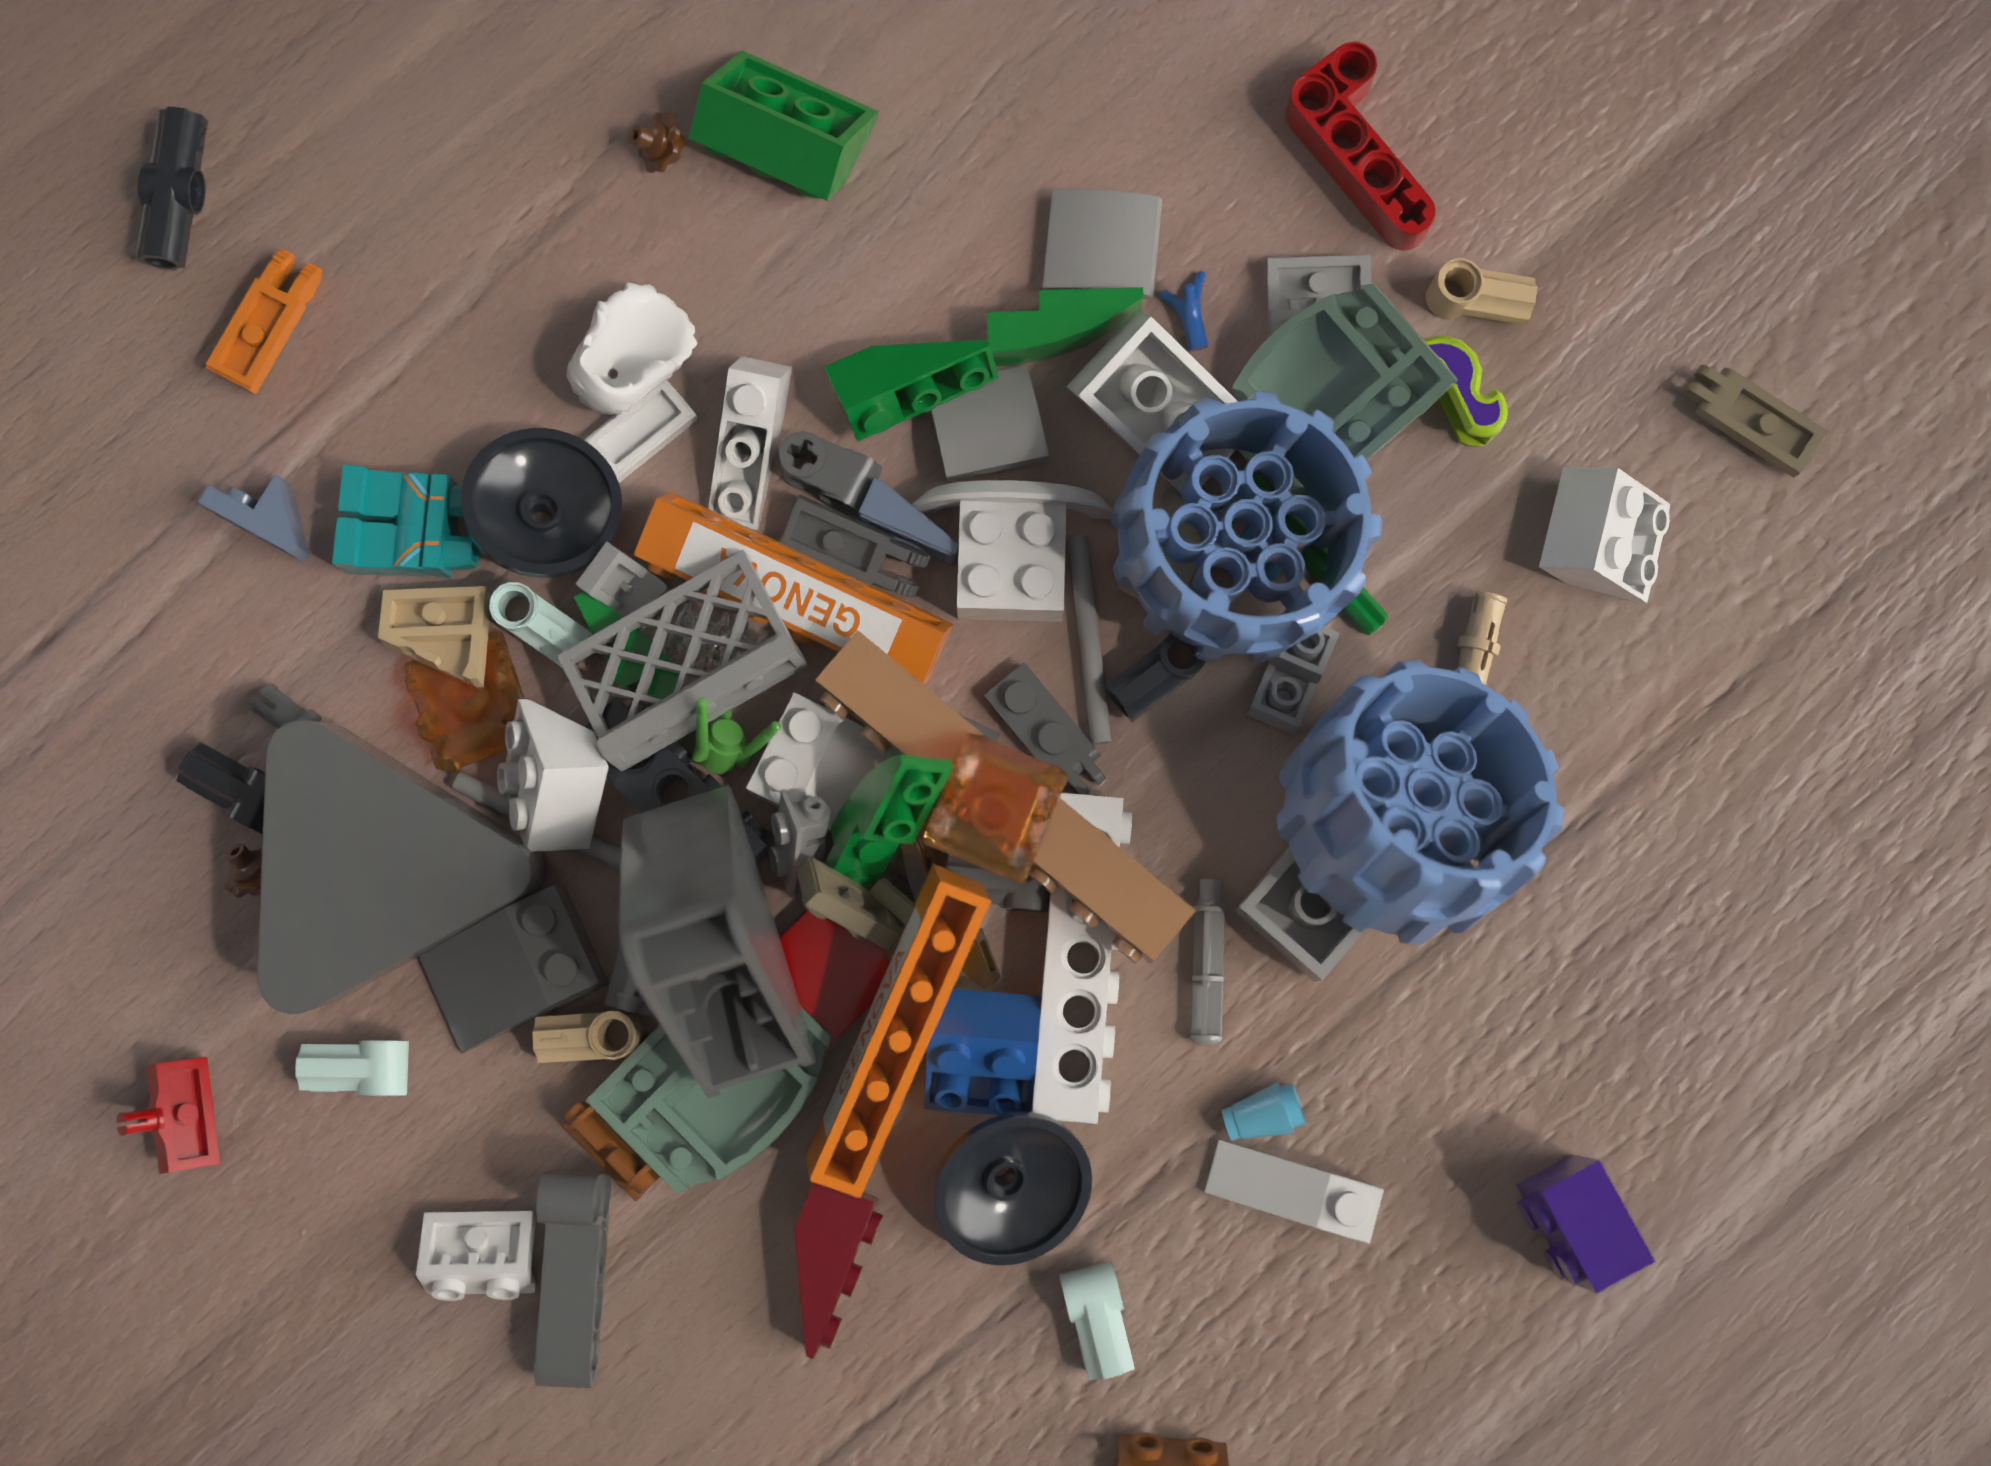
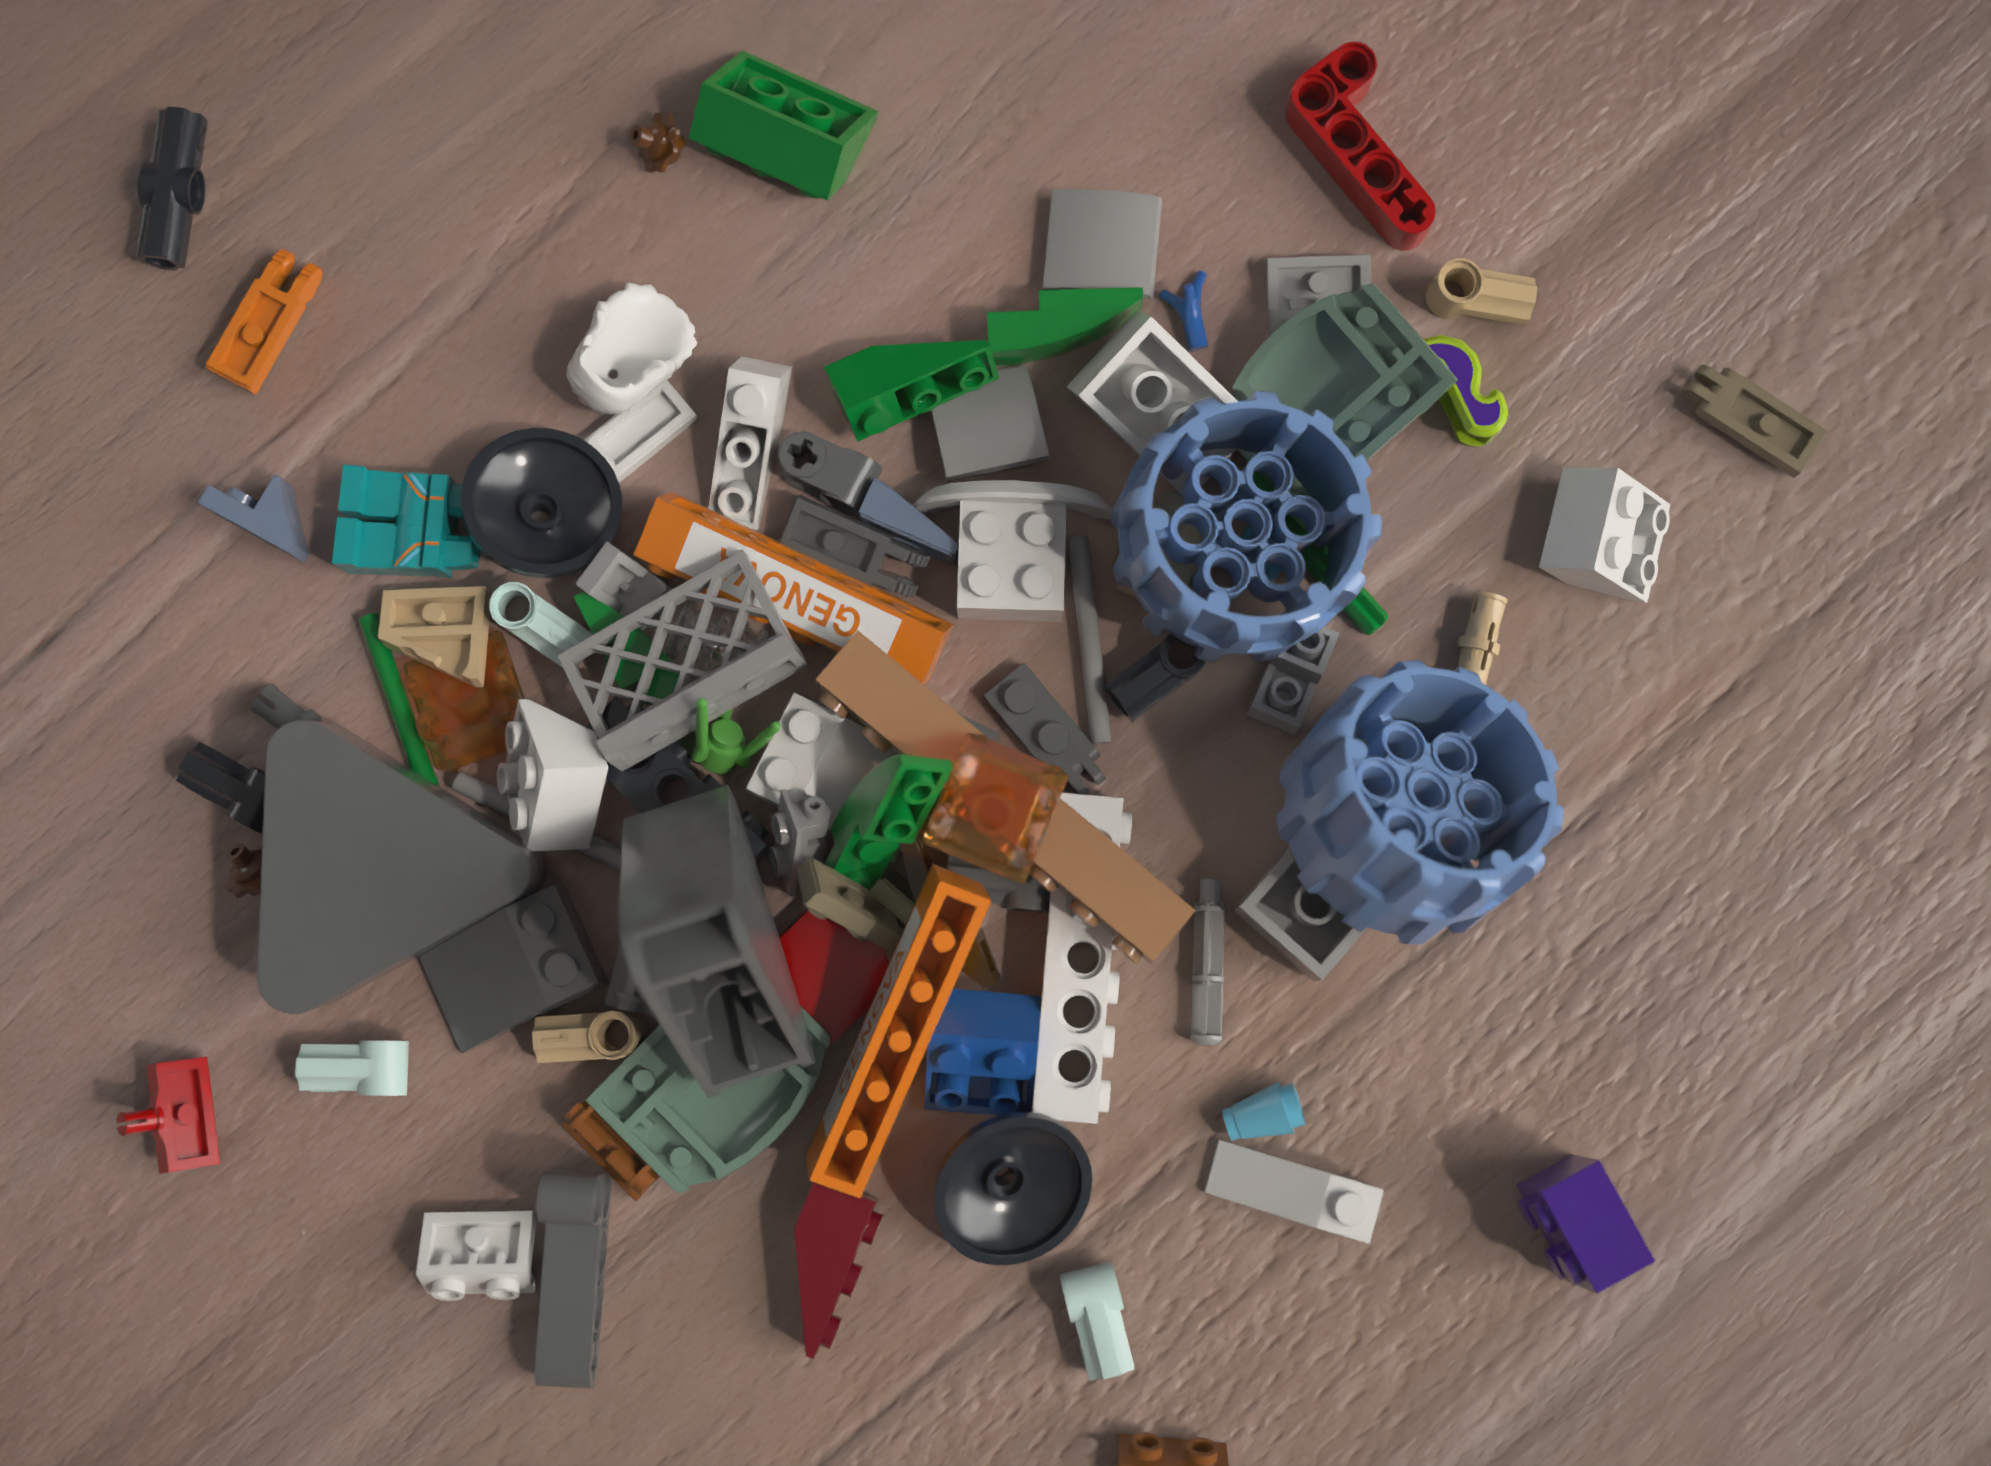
none -> green bar [358,613,440,787]

